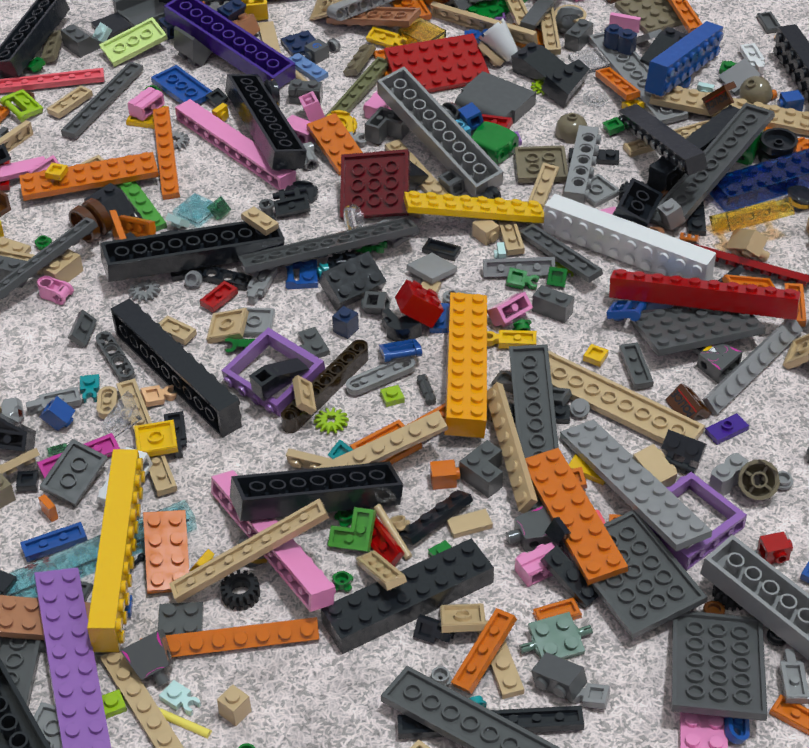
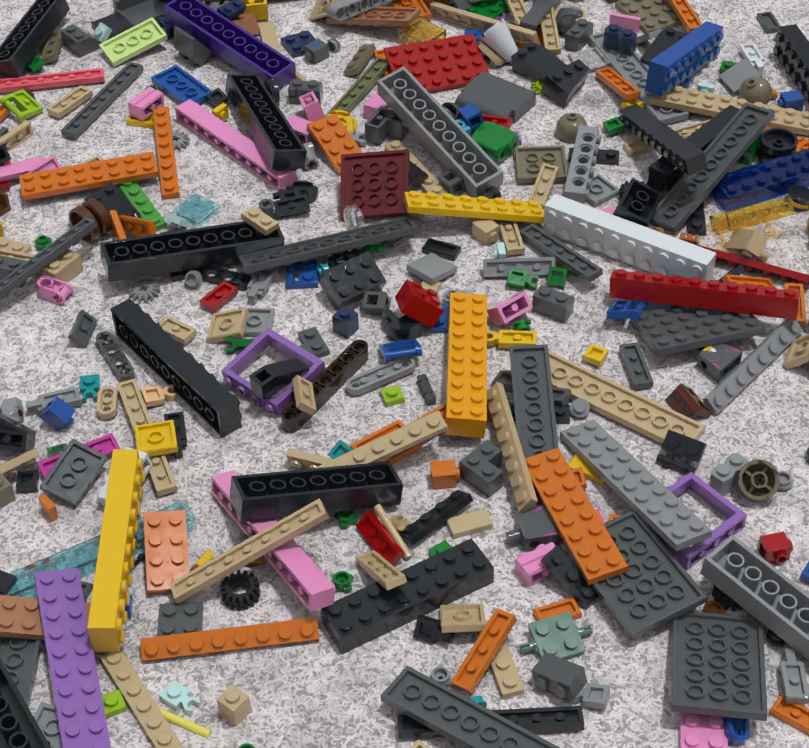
blue plate [20,522,88,562] -> none
yellow plate [45,163,68,181] -> none
clear wing [101,390,142,438] -> none
dark grey torso [120,629,174,687] -> none
clear green plate [207,196,232,220] -> none
medium blue plate [288,53,328,82] -> none
lime gear [314,407,349,434] -> none
bright green plate [328,507,376,552] -> none
yellow plate [366,26,408,47] -> none
black tile [545,517,571,547] -> none
tan brick [633,444,678,487] -> none
light grey brick [657,198,686,230] -> none
reddish brown panel [702,81,737,116] -> none
dark purple plate [705,413,749,445] -> none

